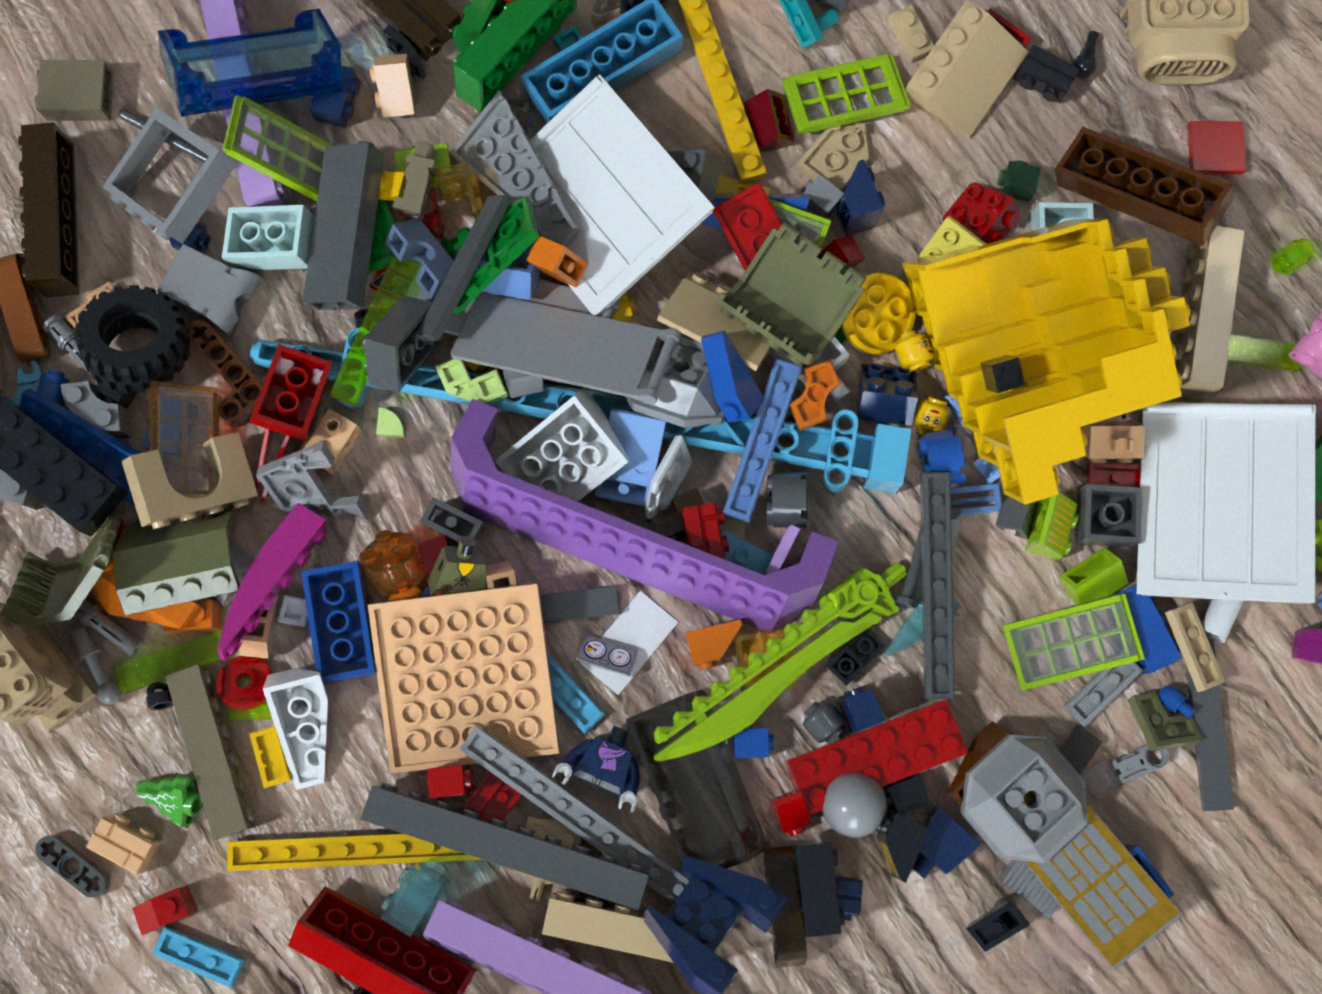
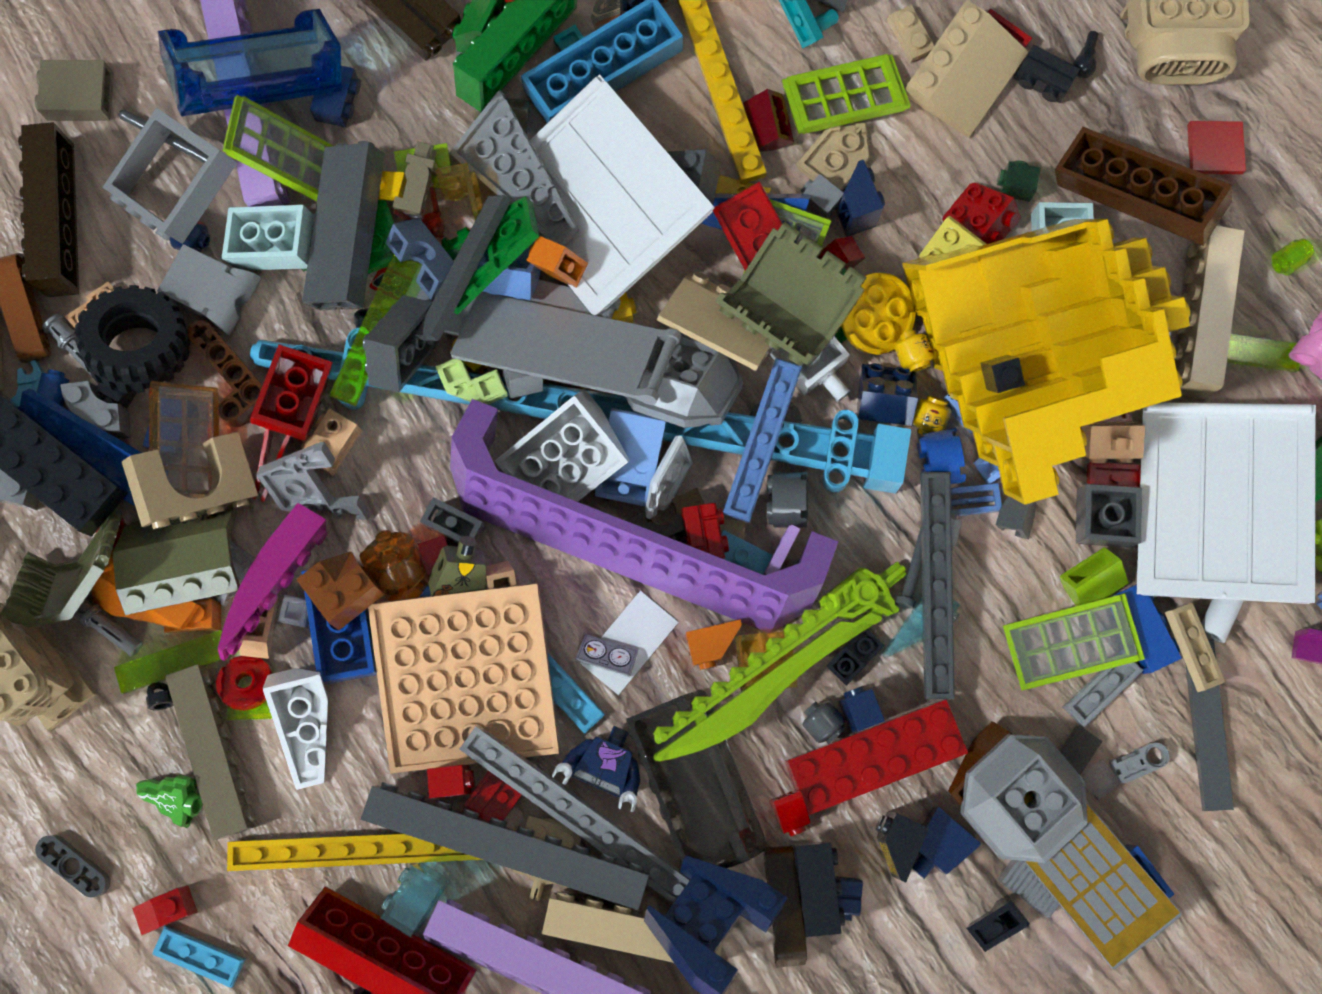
light grey pin [70,628,121,705] -> none
light nougat brick [86,813,161,875] -> none
yellow plate [249,726,293,789] -> none
light nougat brick [370,54,416,117] -> none
yellowish green tile [376,407,405,438] -> none
black slope [383,24,426,79] -> none
dark grey tile [540,586,619,623] -> none
blue slope [701,330,765,423] -> none
blue brick [733,728,774,758] -> none
orange tile [789,359,841,431] -> none
light grey piece [822,772,887,838] -> none
black brick [884,775,931,814] -> none
lime slope [1025,491,1079,560] -> none
olive plate [1128,692,1203,752] -> none
blue cylinder [1158,685,1196,719] -> none
none -> dark orange slope [296,551,385,630]

